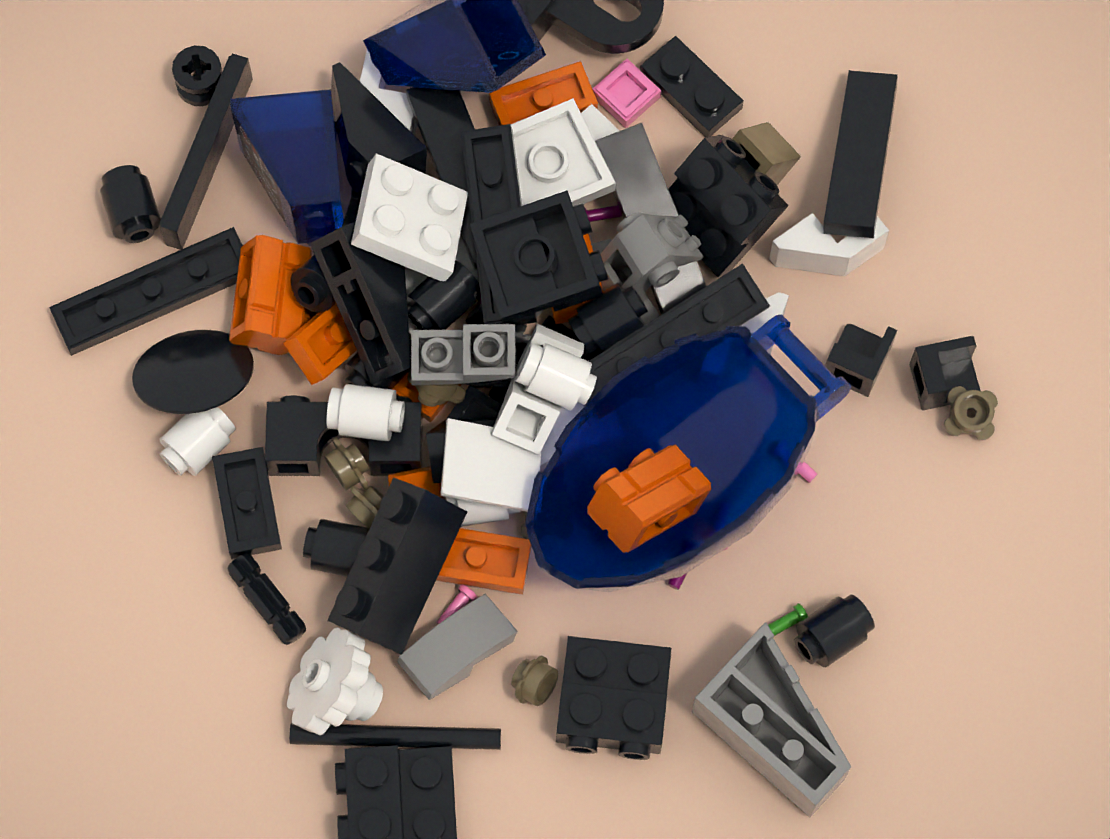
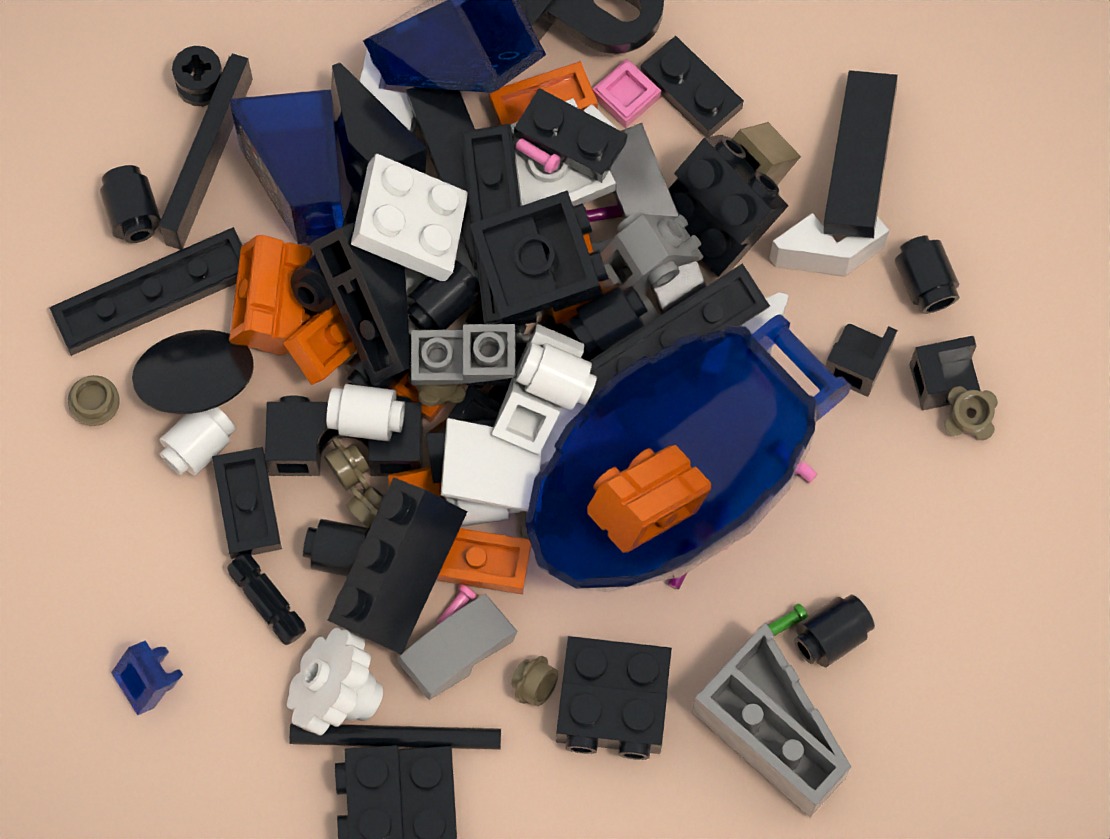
none -> dark tan plate [68,375,120,426]
none -> clear blue tile [111,640,183,715]
none -> black plate [514,88,627,183]
none -> bright pink piece [515,138,561,174]
none -> black brick [895,235,960,314]

